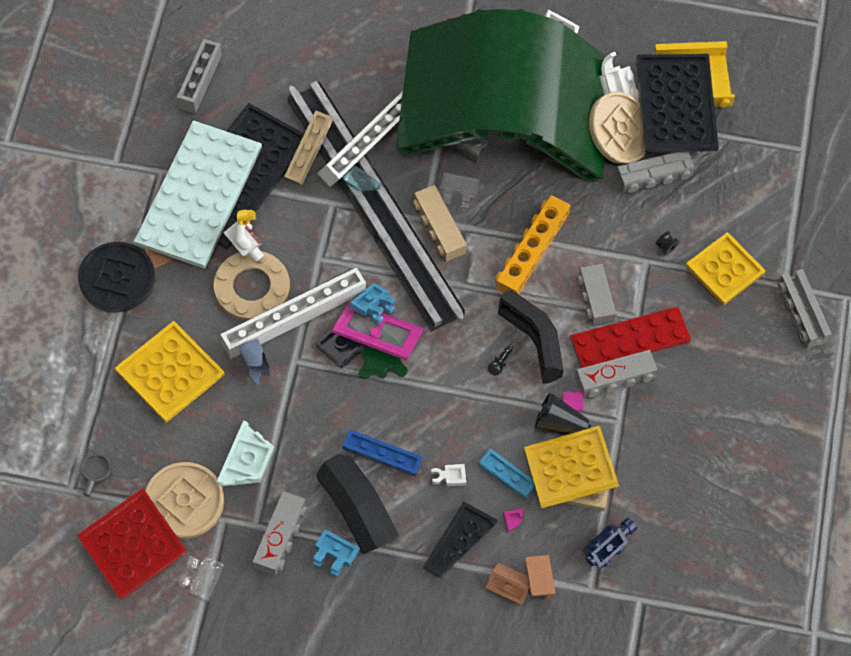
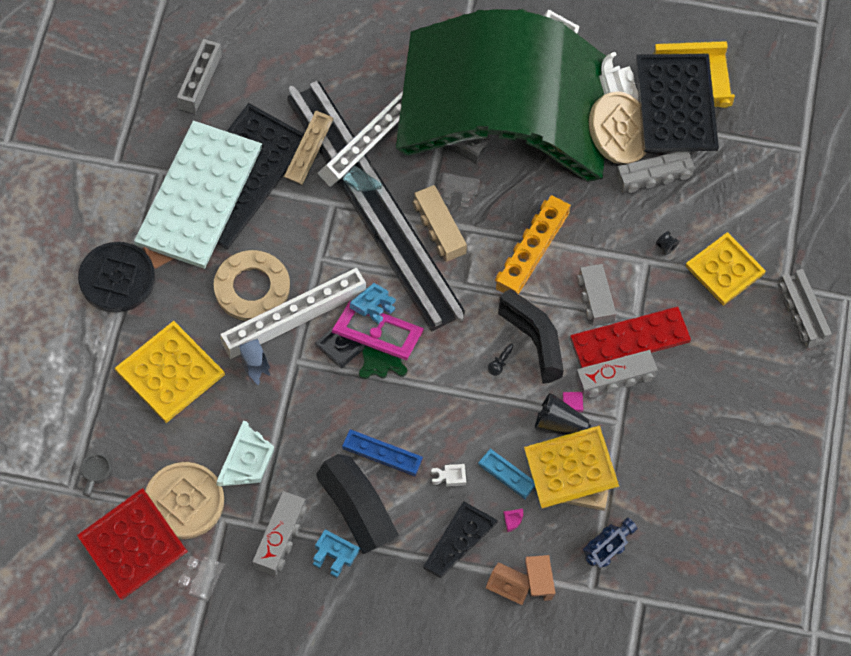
white torso [224,210,264,263] -> none

